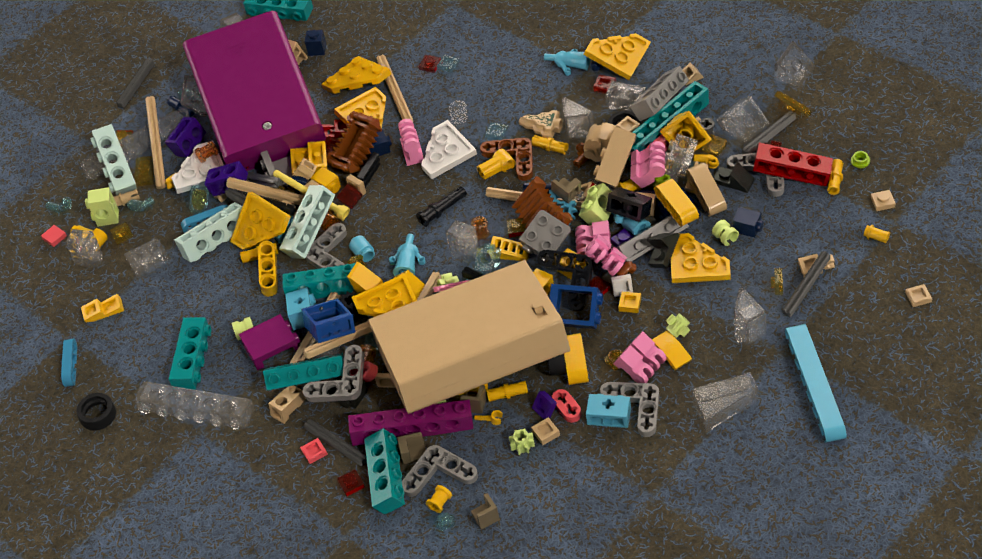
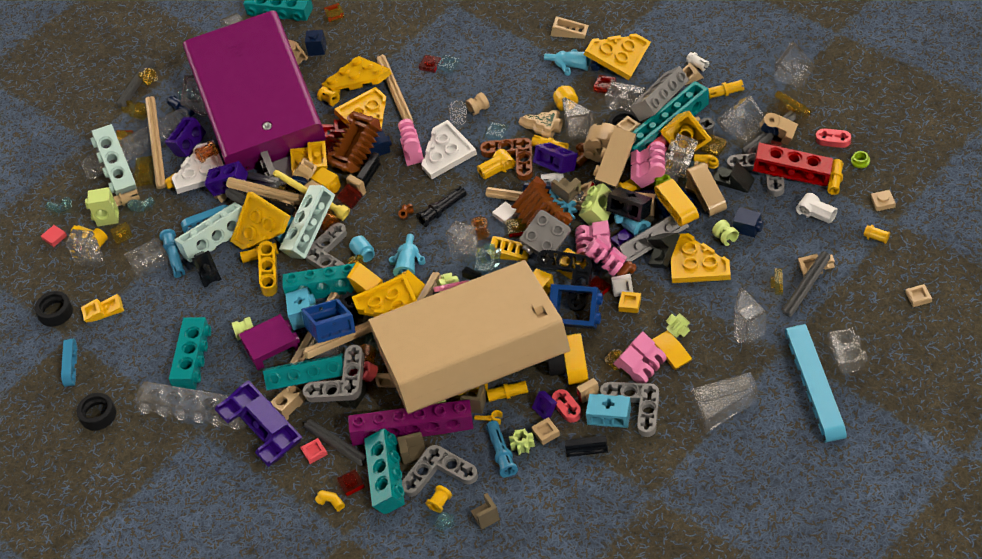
rock [189,185,209,215] -> none
none -> black tyre [34,291,73,327]
none -> clear yellow plate [121,100,147,121]
none -> clear yellow plate [138,68,158,85]
none -> dark azure pin [159,229,185,278]
none -> black hips [191,251,222,287]
none -> dark purple bracket [214,380,302,467]
none -> yellow arm [315,490,345,511]
none -> yellow bush [317,86,340,106]
none -> clear yellow plate [324,3,345,22]
none -> dark orange arm [398,204,414,220]
none -> tan wheel [465,92,490,116]
none -> dark azure pin [486,421,518,478]
none -> white tile [492,201,519,225]
none -> dark purple brick [533,142,578,174]
none -> white pin [541,172,564,184]
none -> tan slope [550,16,589,39]
none -> yellow head [553,86,579,111]
none -> black tile [565,436,608,457]
none -> tan plate [576,378,599,403]
none -> white pin [686,52,709,71]
none -> yellow pin [708,80,744,99]
none -> tan leg [760,113,798,145]
none -> white piece [796,193,837,223]
none -> coral beam [816,129,851,148]
none -> clear brick [829,328,868,375]

